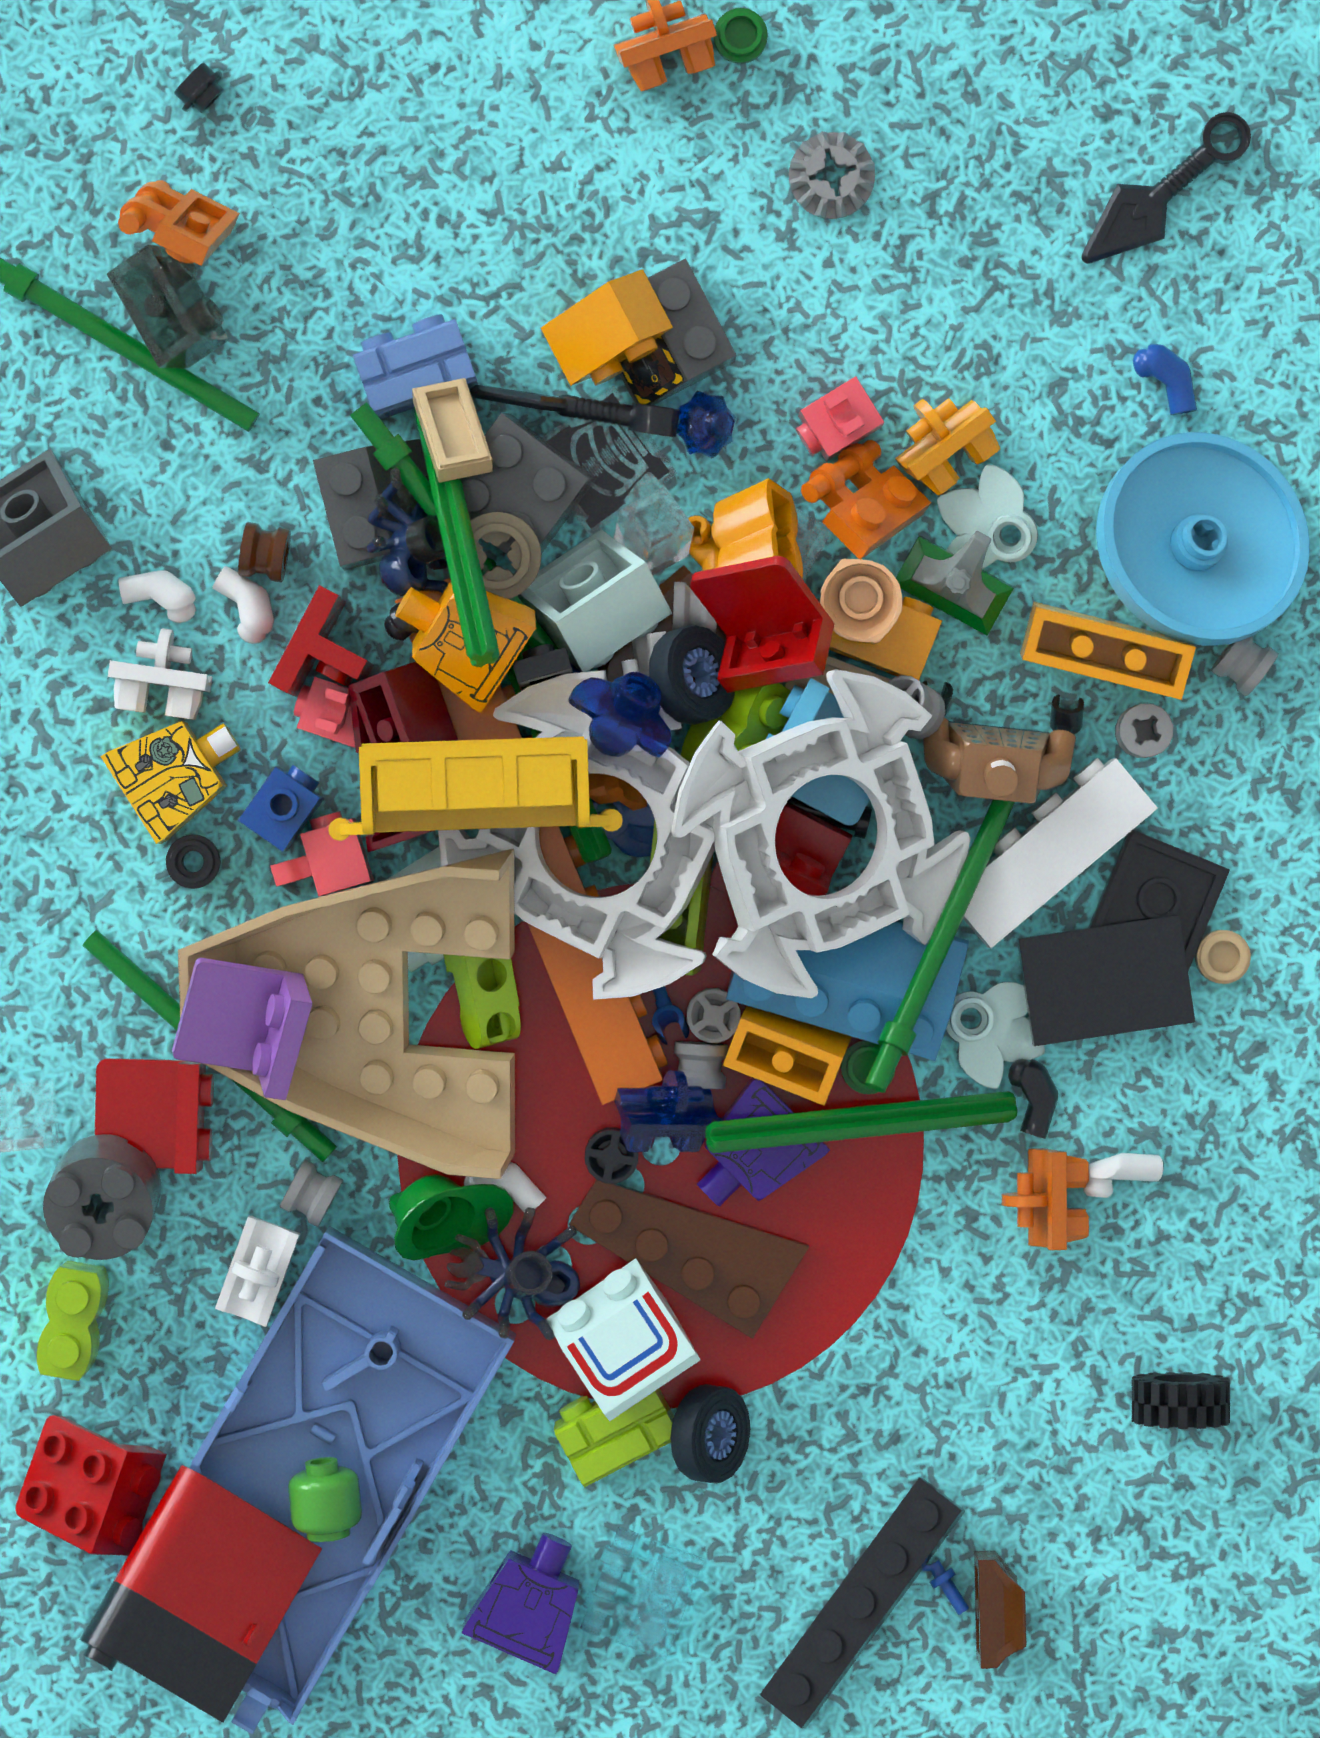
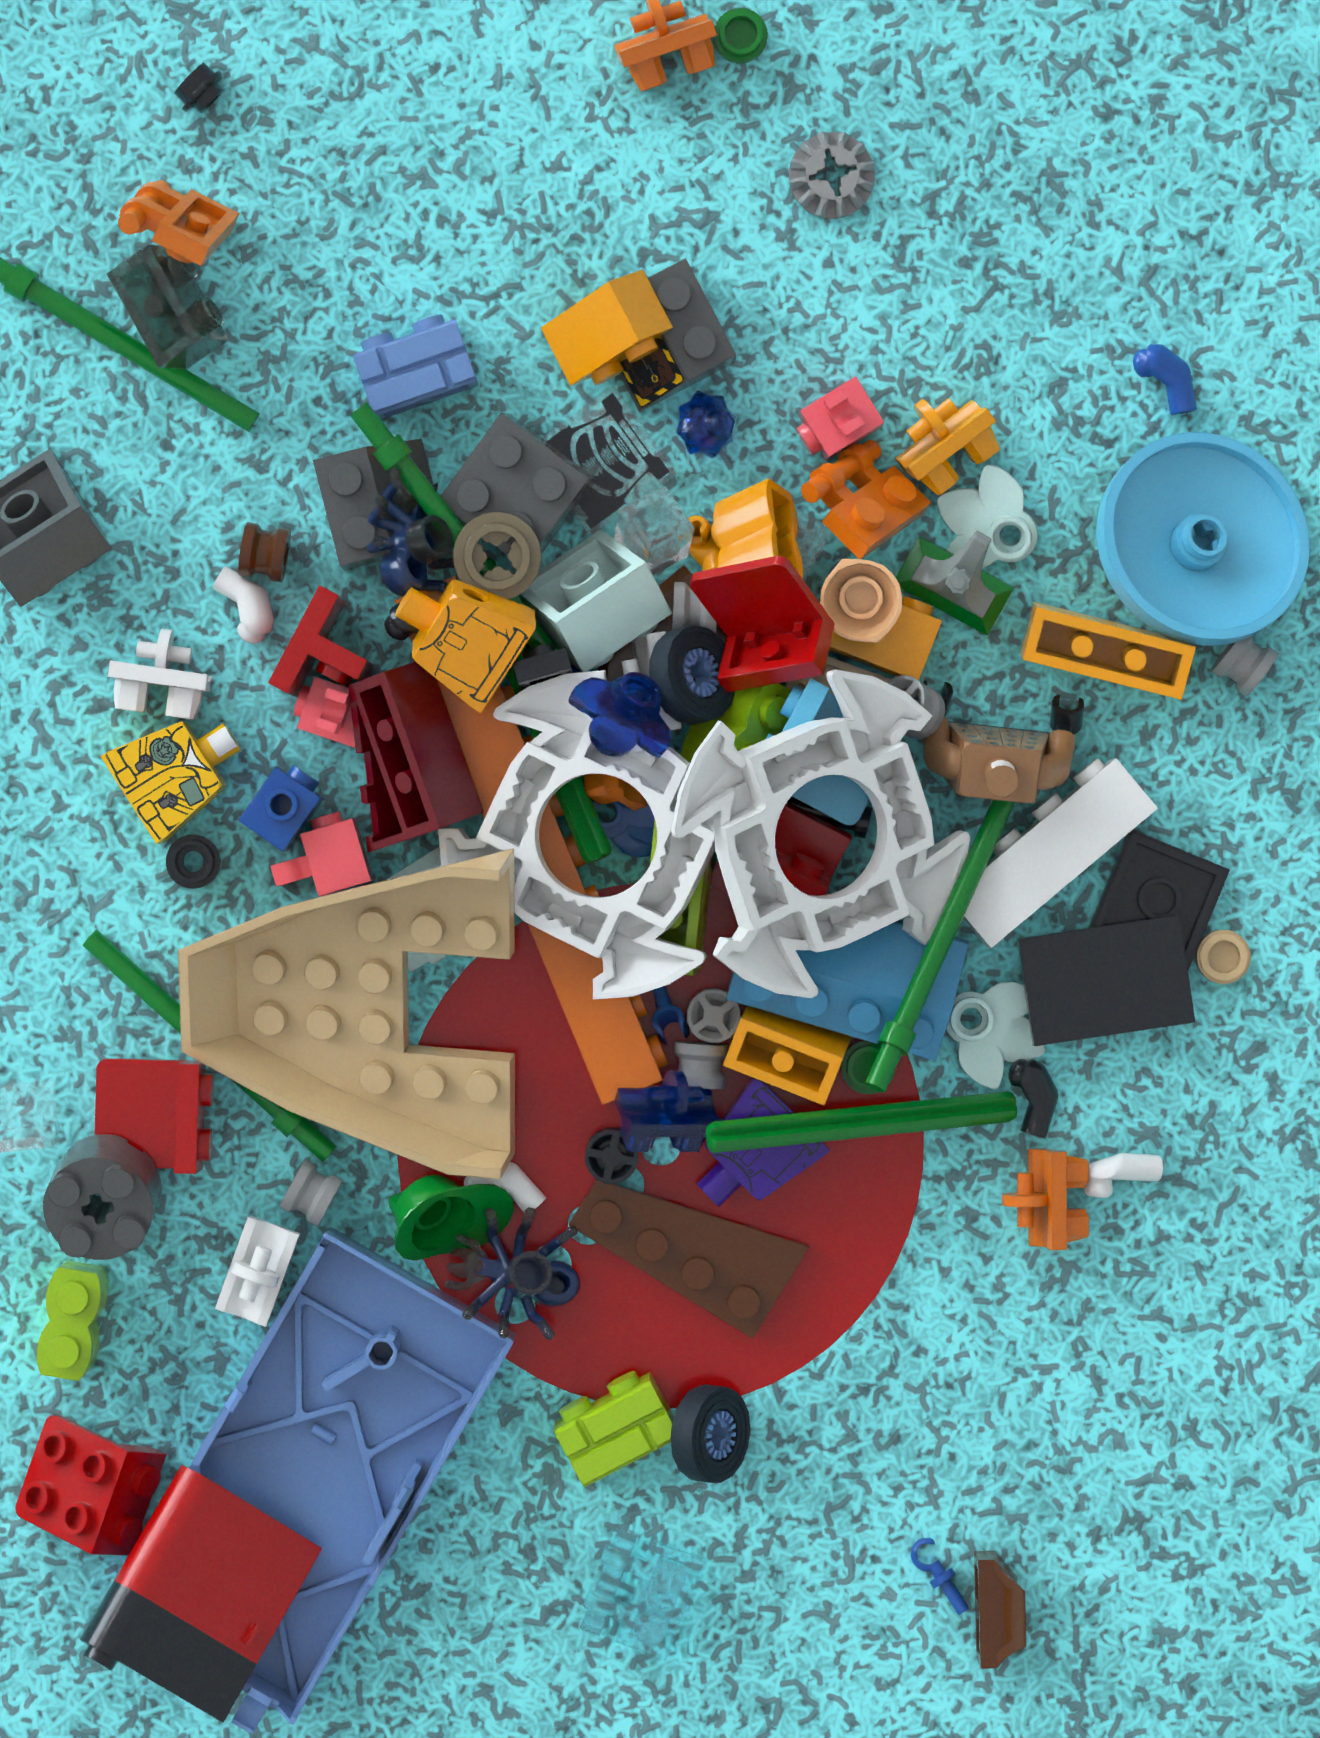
white arm [118,570,196,623] -> none
medium lavender bracket [172,958,313,1100] -> none
bright green head [288,1457,362,1542] -> none
yellow container [328,736,623,841] -> none
tan tile [412,378,493,483] -> none
green axle [414,407,500,667] -> none
lime leg [443,954,521,1049] -> none
dark purple torso [462,1533,579,1674] -> none
black piece [470,385,680,437] -> none
light aqua slope [546,1258,701,1421] -> none
black plate [759,1477,965,1729] -> none
black piece [1081,112,1251,264] -> none
light grey wheel [1115,704,1173,758] -> none
black tyre [1132,1372,1230,1429] -> none

